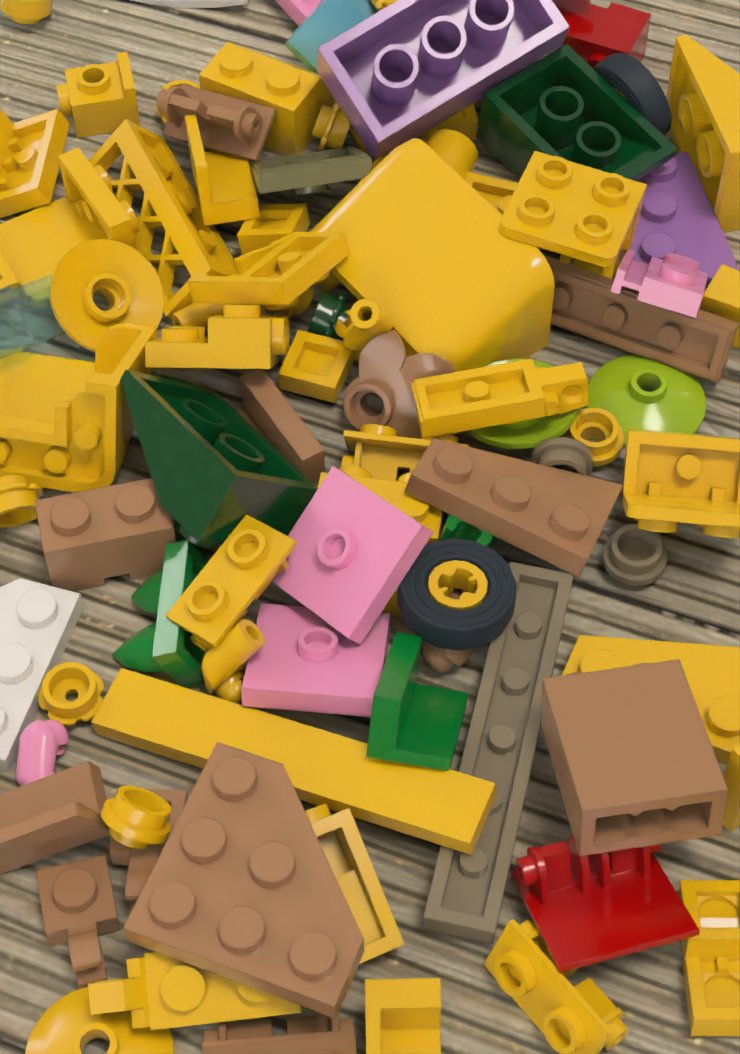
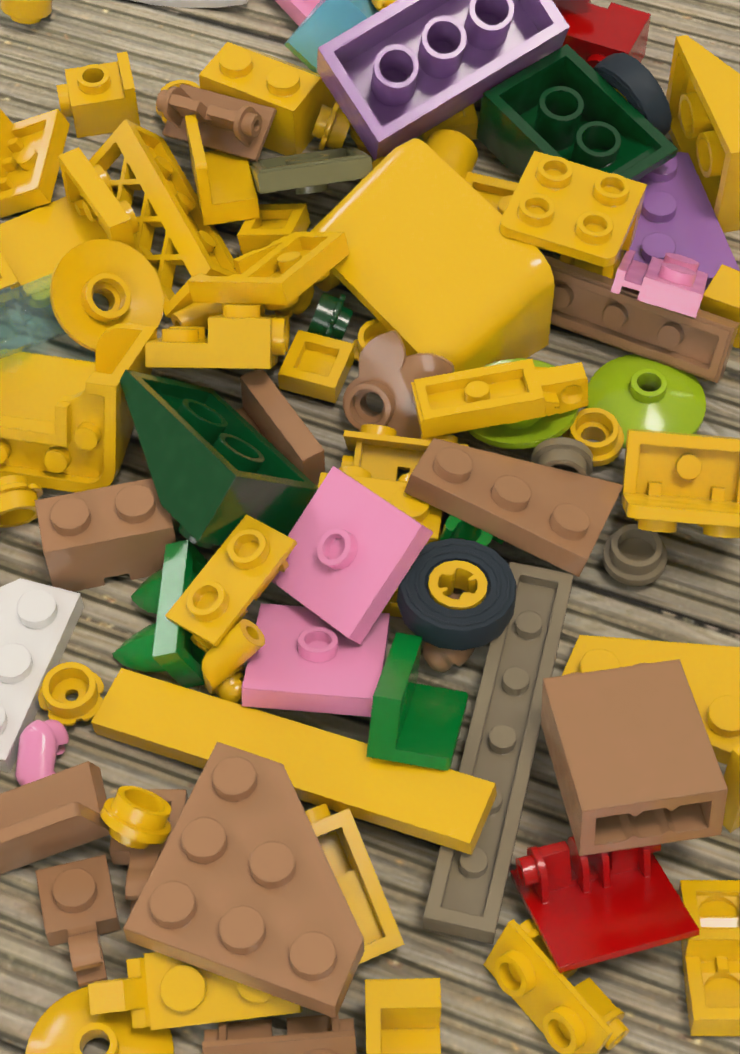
yellow arm [335,298,393,351] -> none

